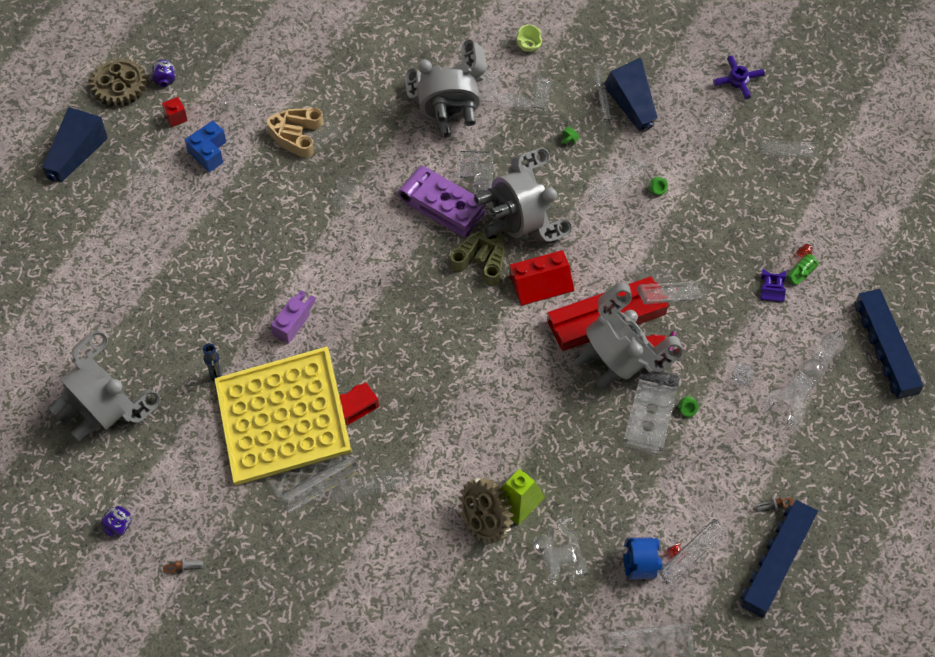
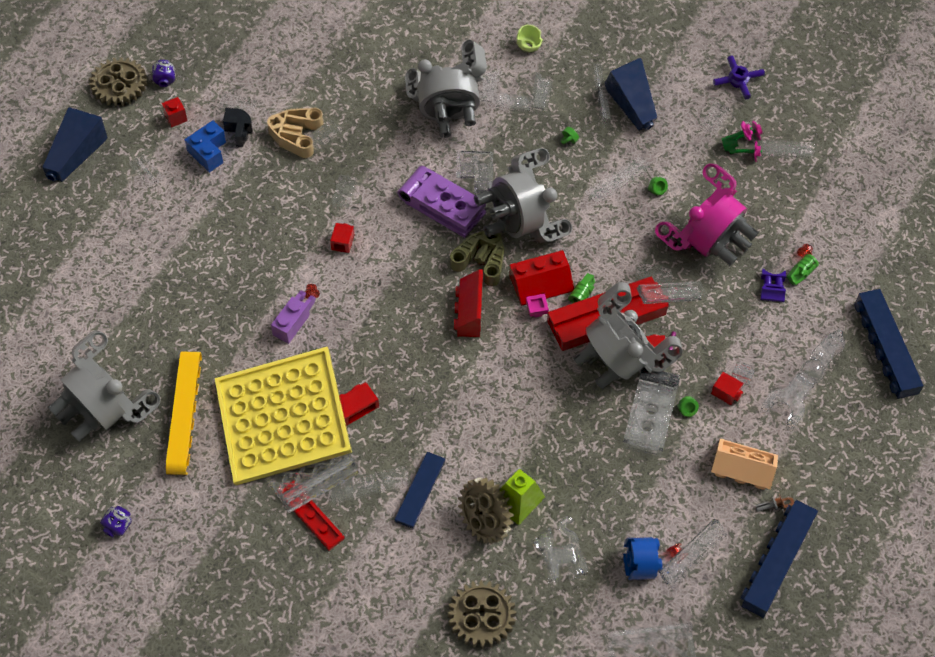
piece [163,558,203,573] -> none
dark blue pin [203,343,222,382] -> none
none -> yellow beam [166,351,202,475]
none -> black brick [223,108,253,147]
none -> red tile [278,480,345,551]
none -> clear red piece [305,284,320,299]
none -> red brick [330,223,355,253]
none -> dark blue tile [395,452,446,529]
none -> dark tan gear [448,580,516,649]
none -> red slope [454,269,483,337]
none -> dark pink tile [526,294,549,318]
none -> bright green hinge [568,273,595,303]
none -> dark pink piece [655,164,759,266]
none -> red brick [711,372,744,405]
none -> light nougat slope [711,439,778,490]
none -> plant [722,121,763,162]

